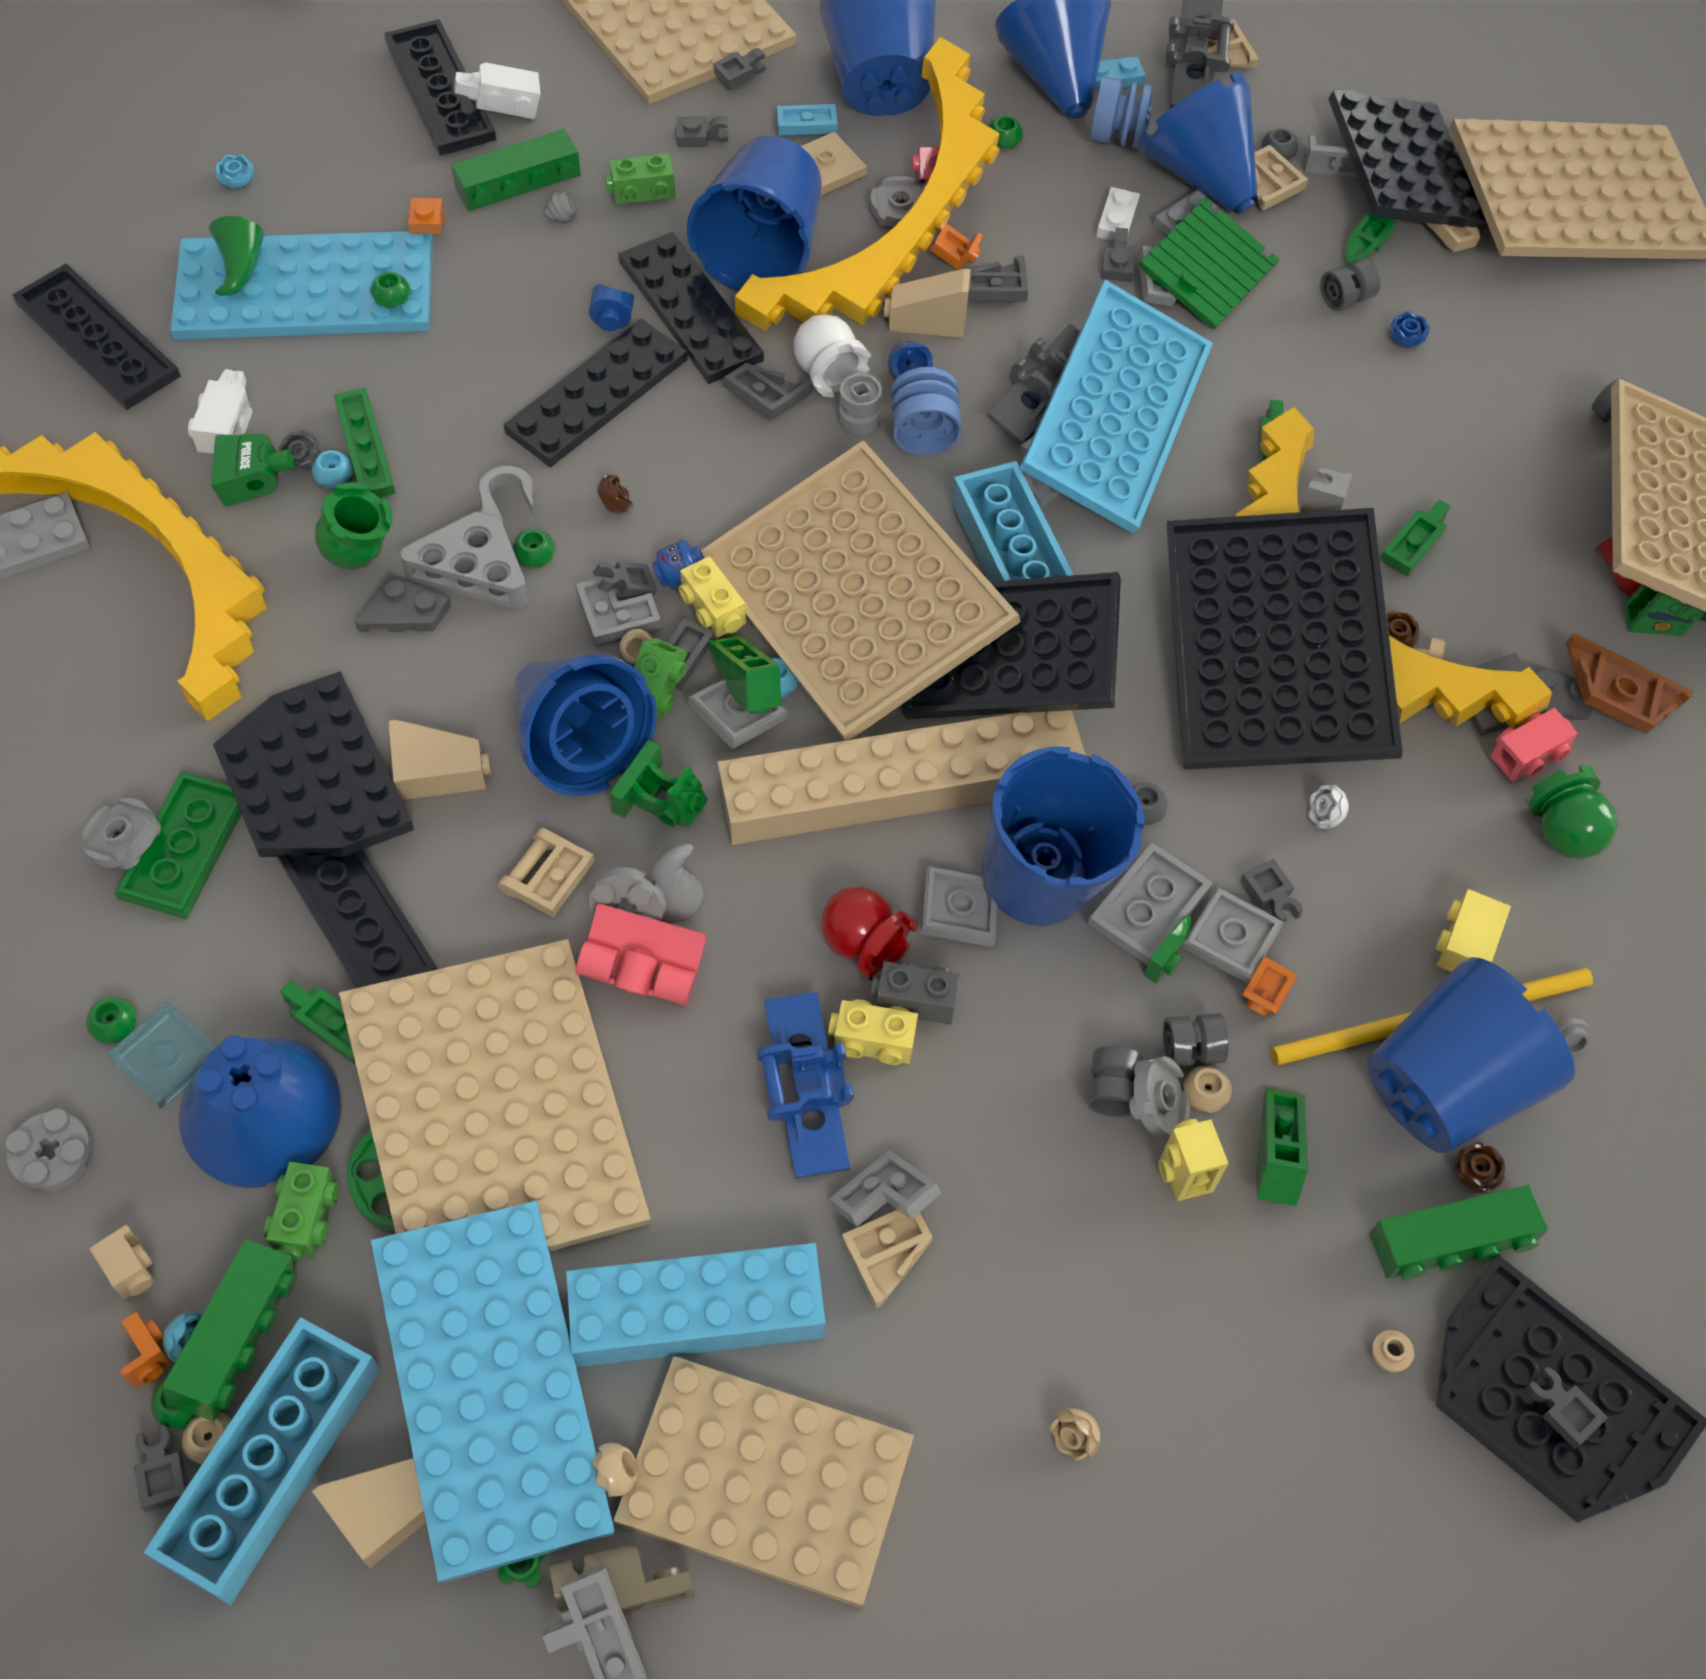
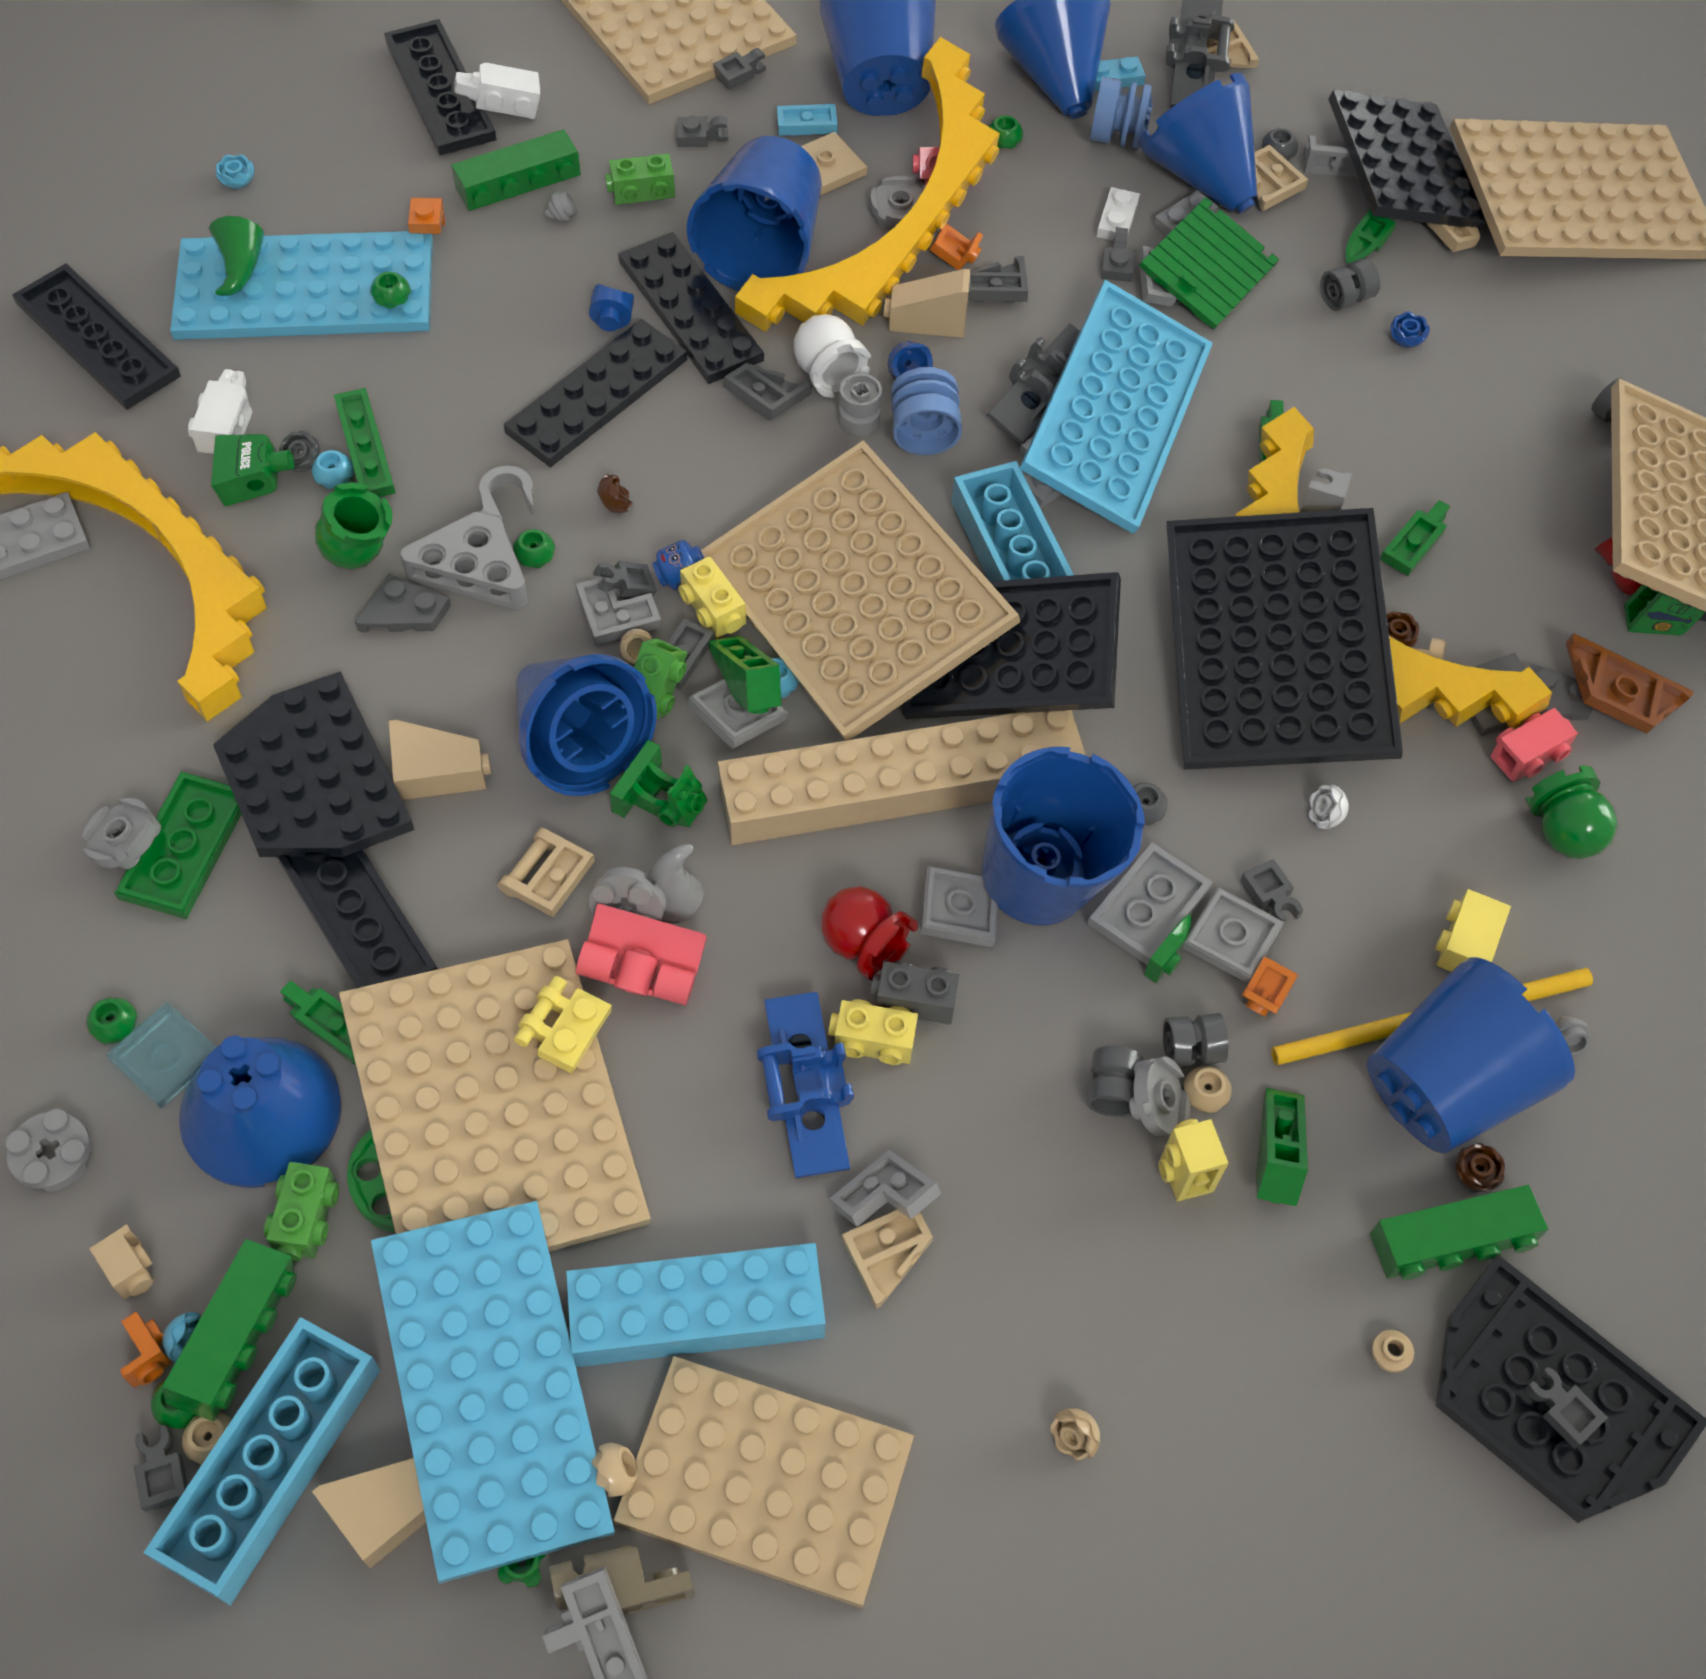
none -> light yellow plate [514,976,612,1074]

